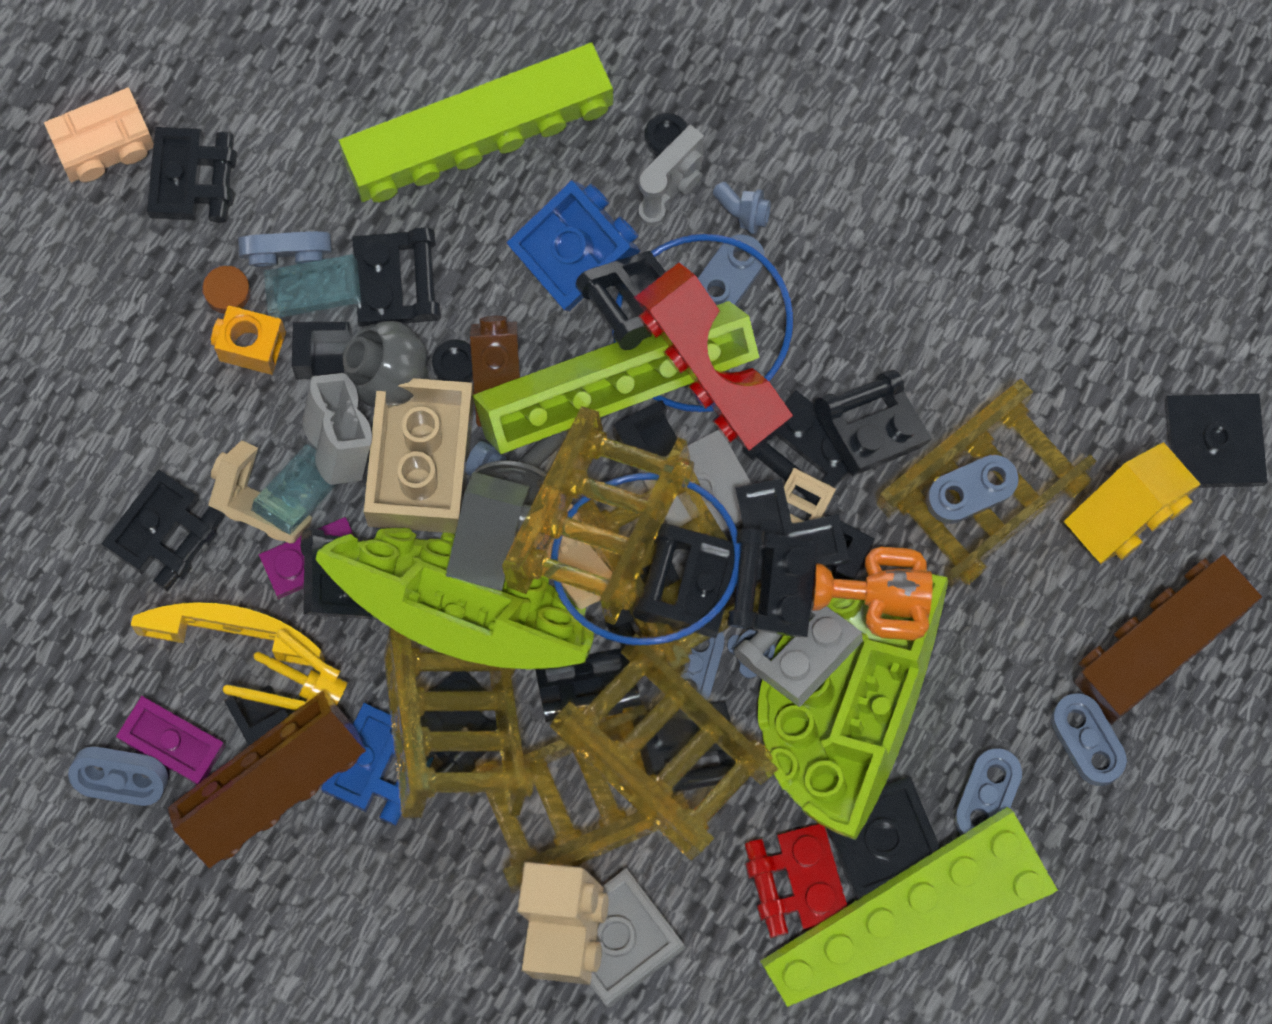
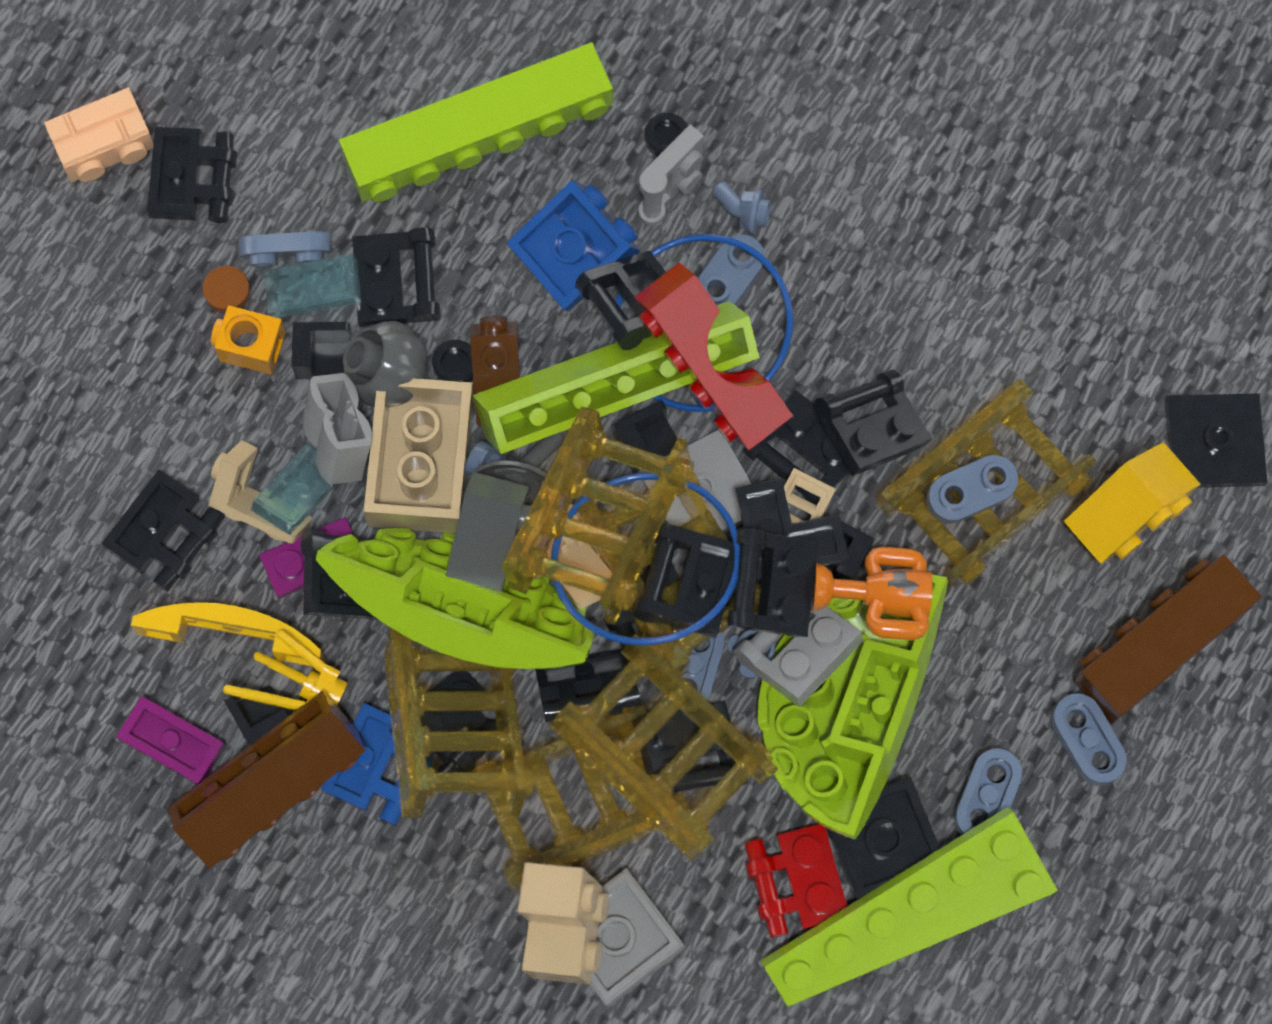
sand blue plate [68,747,168,806] -> none

